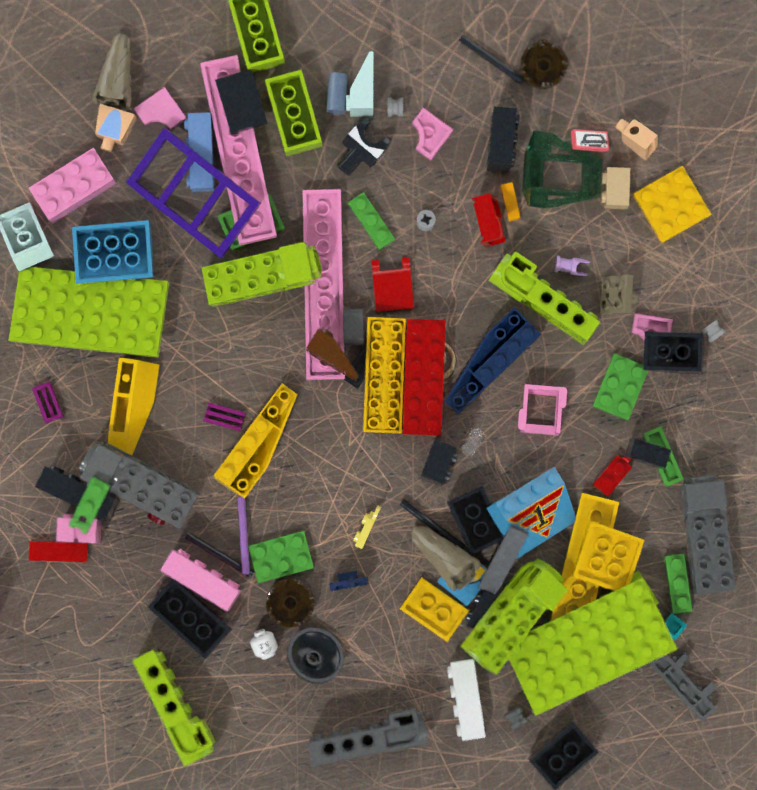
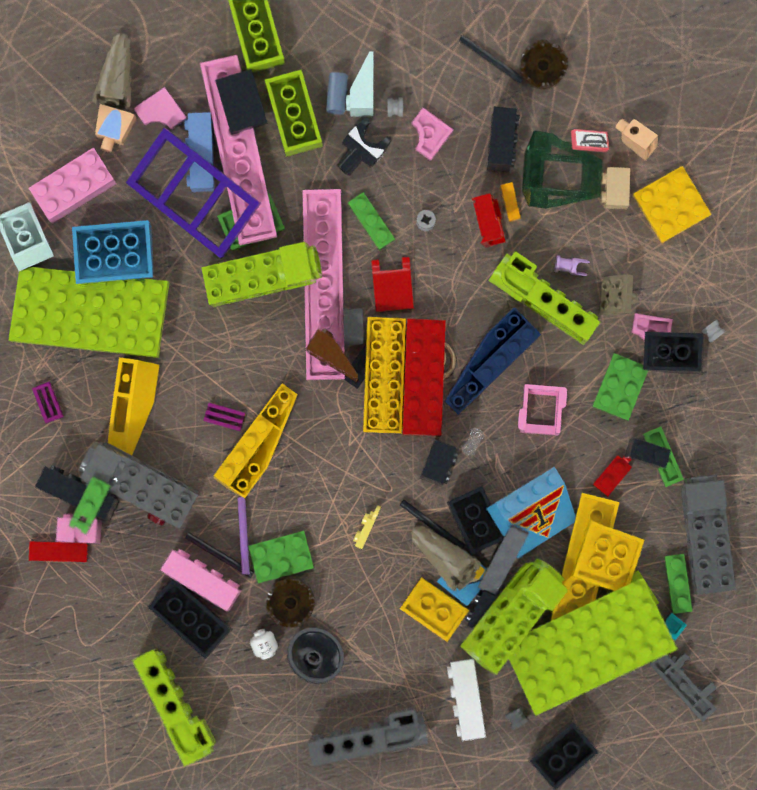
dark blue plate [329,571,369,591] -> none

